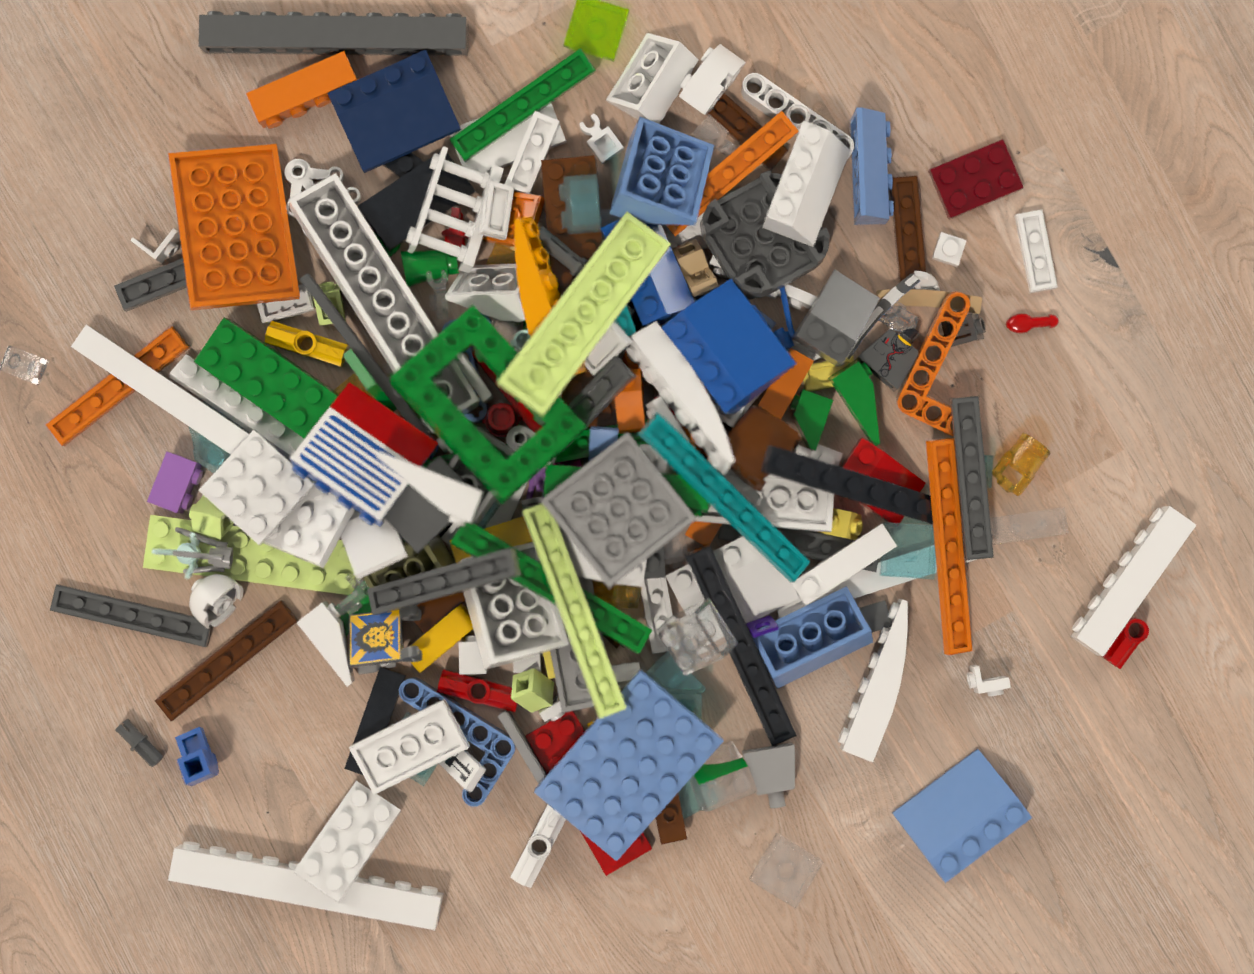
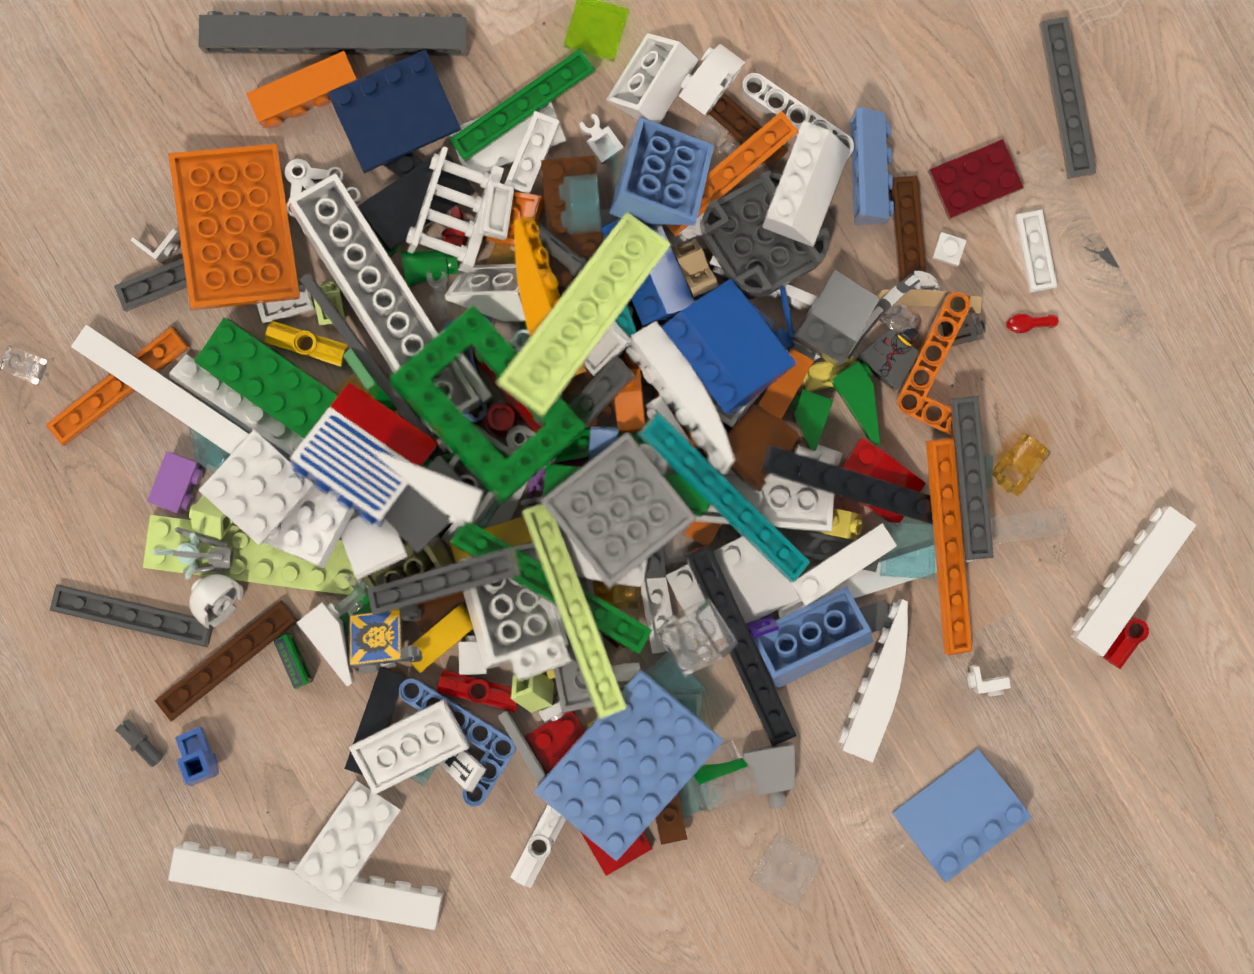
none -> green slope [274,633,313,689]
none -> white bracket [510,636,571,681]
none -> dark grey plate [1039,17,1096,179]

